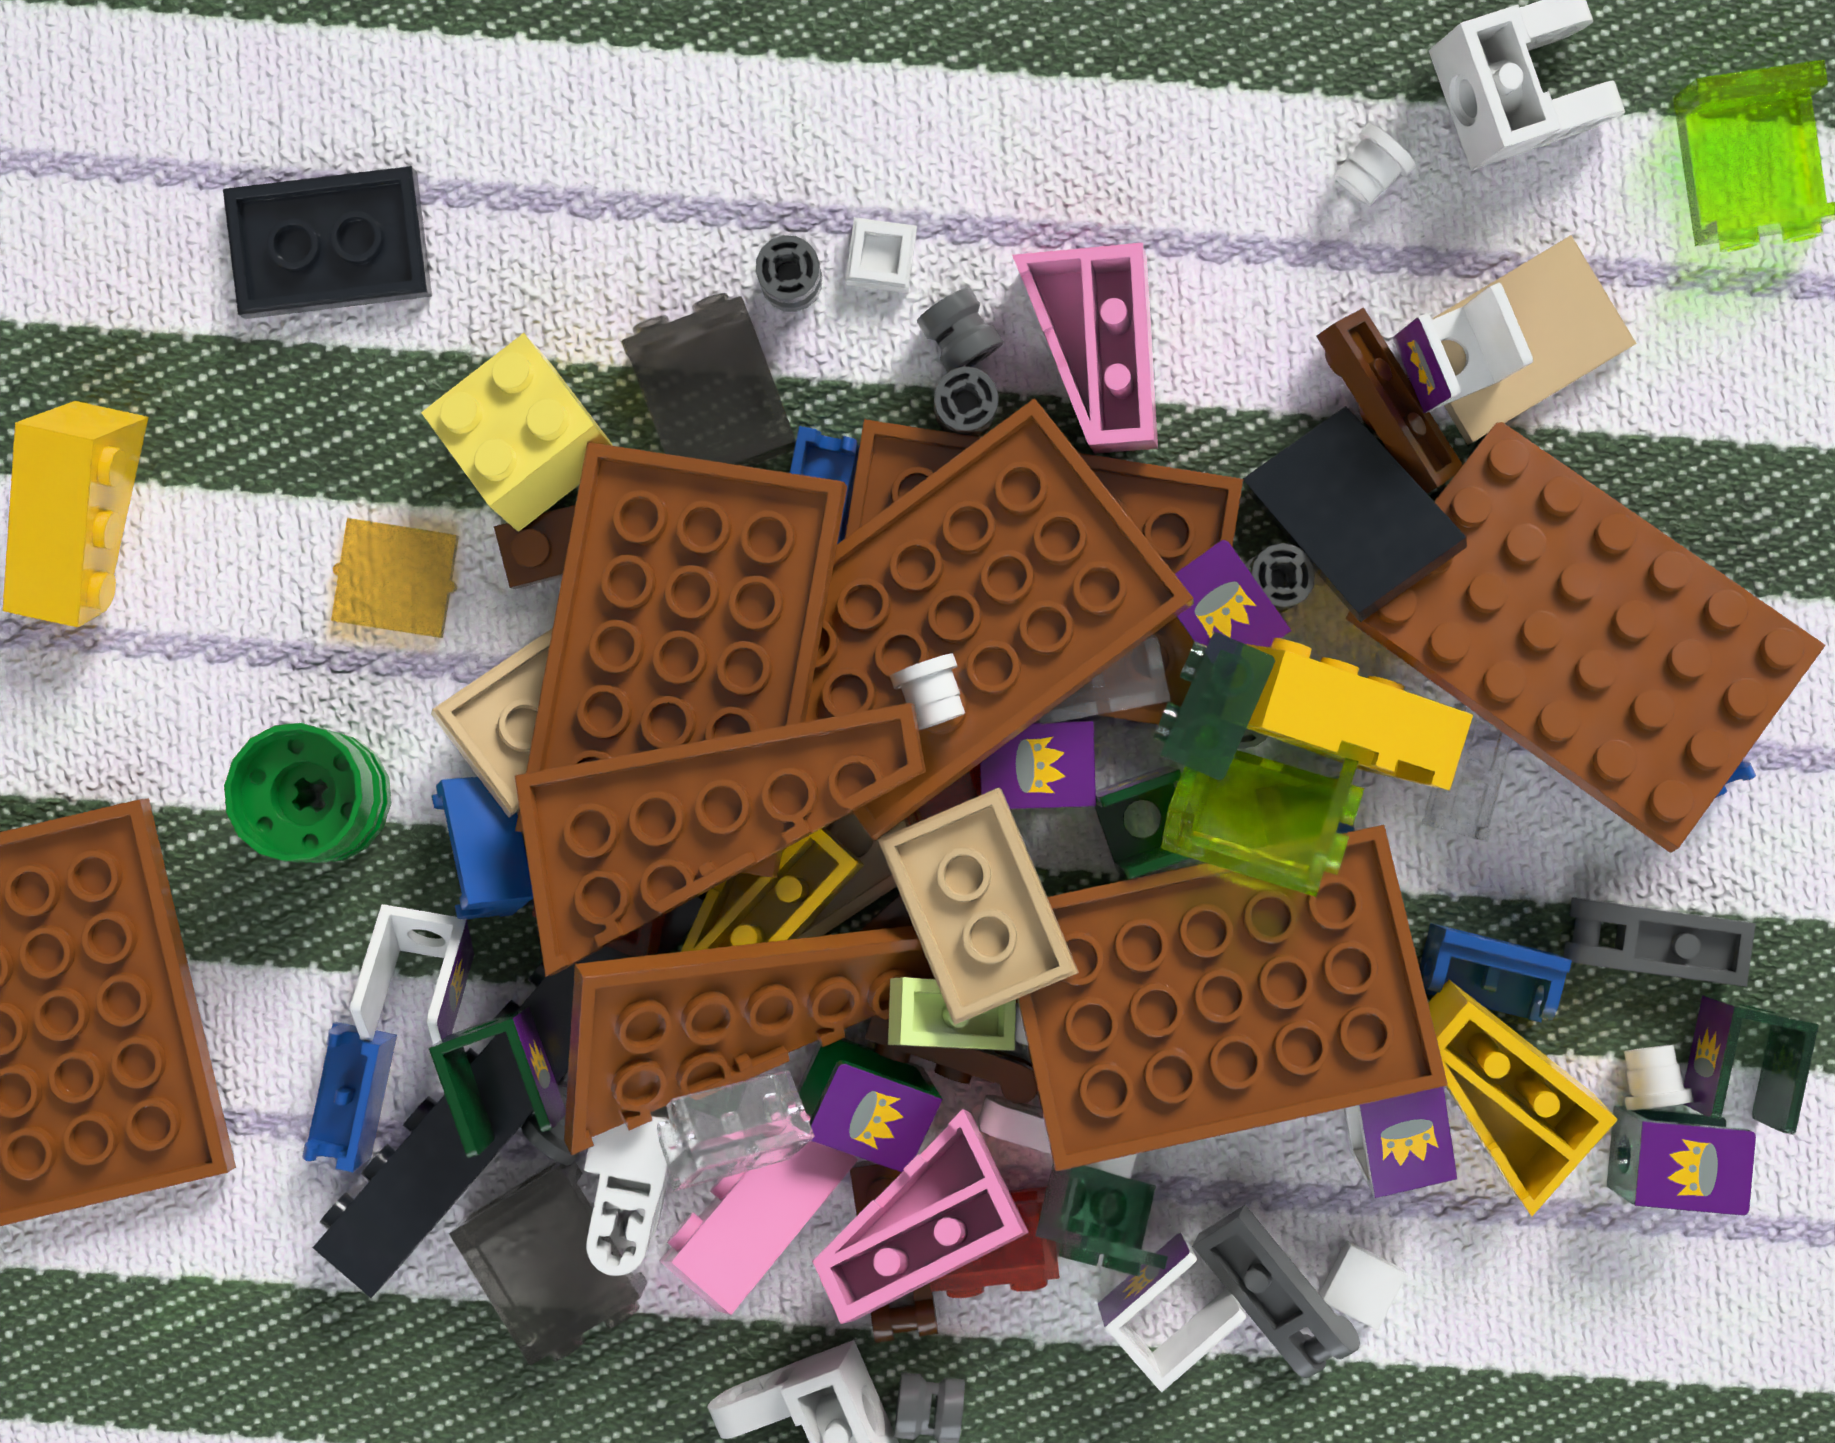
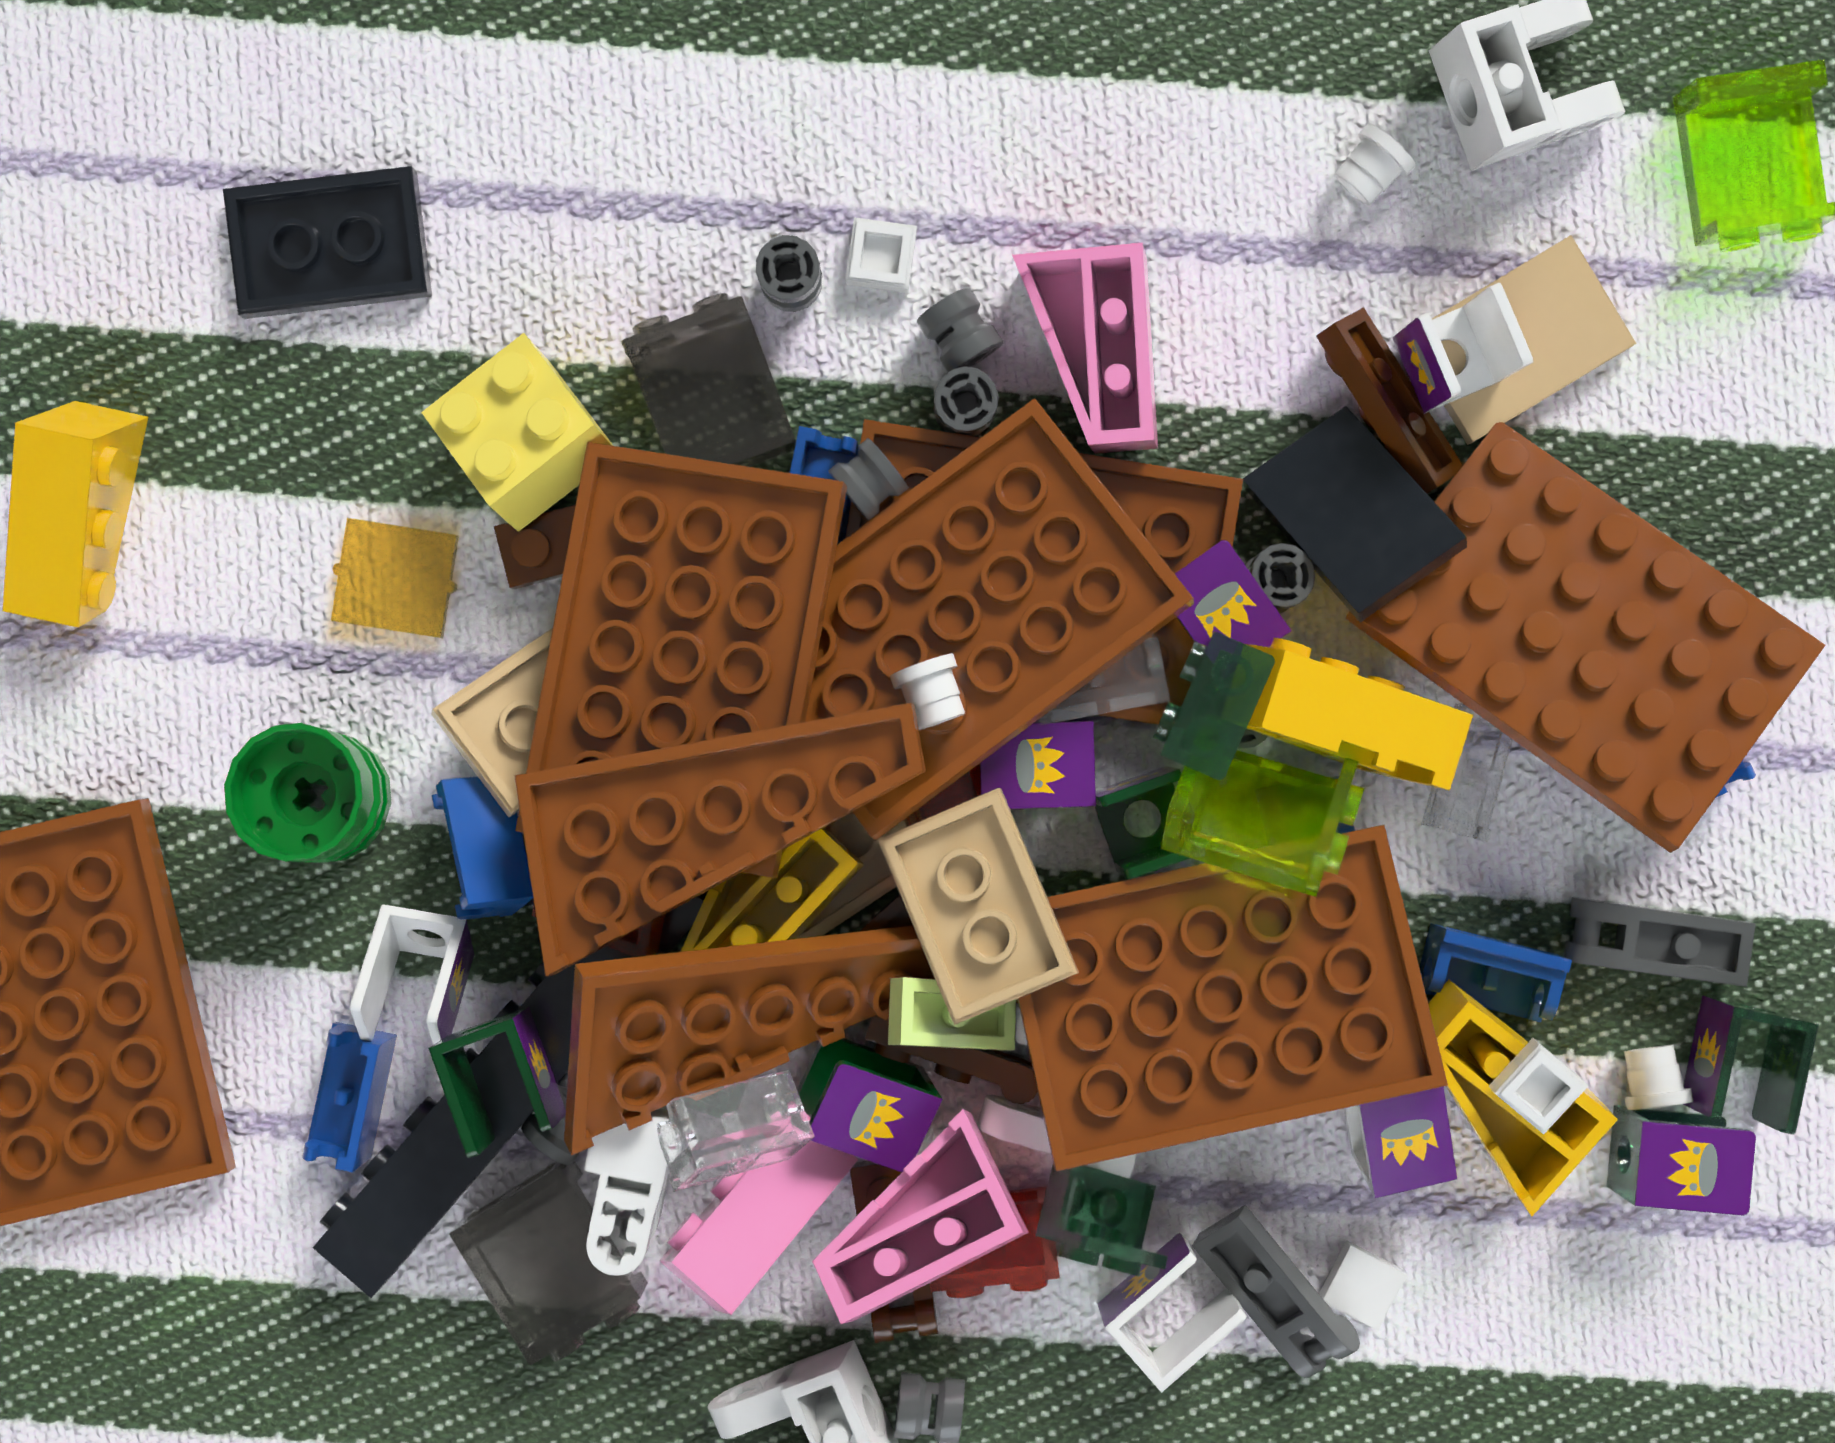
none -> dark grey wheel [828,438,909,521]
none -> white tile [1489,1038,1589,1134]

